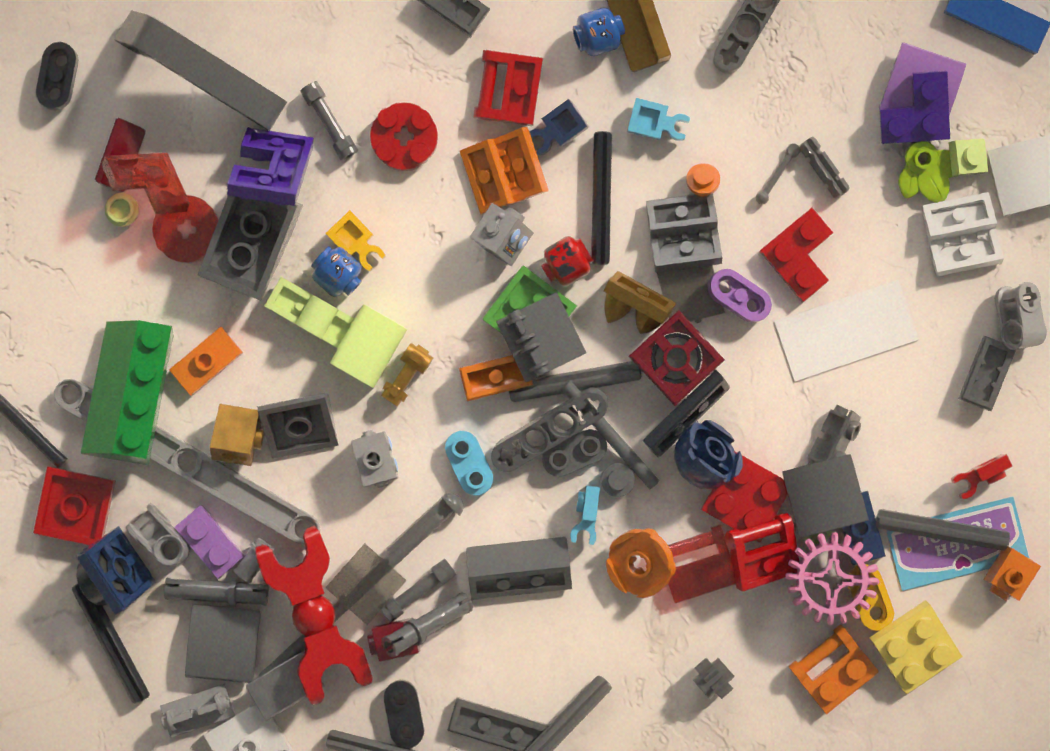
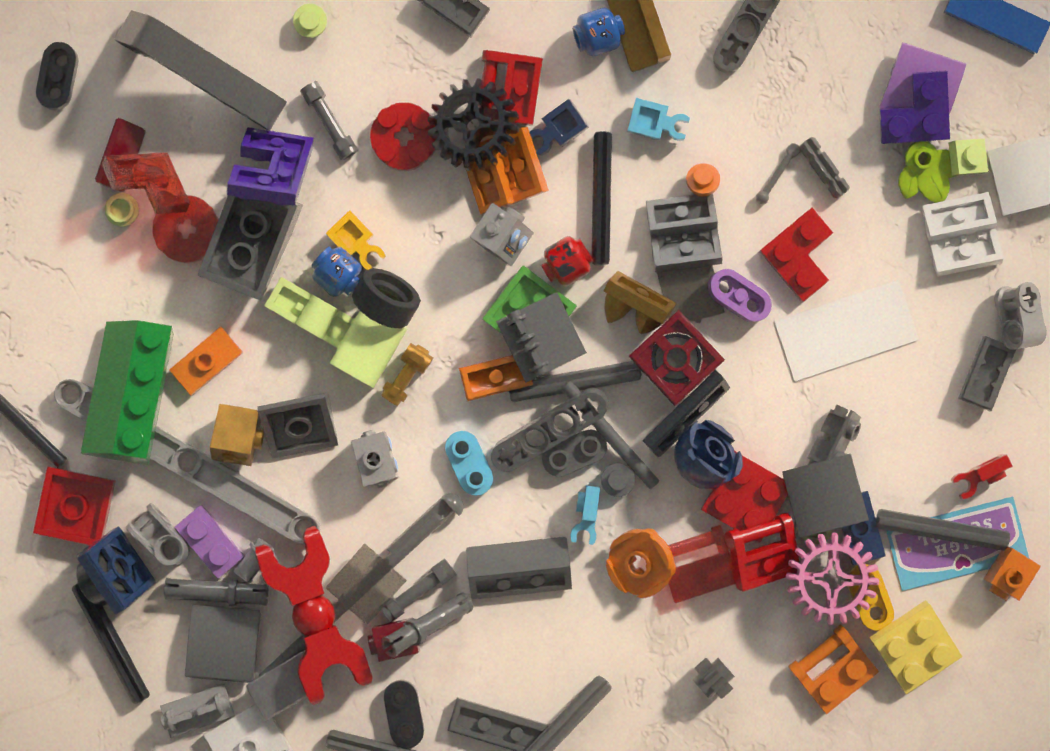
none -> yellowish green plate [293,4,327,38]
none -> black tyre [352,268,421,328]
none -> black gear [428,78,519,171]

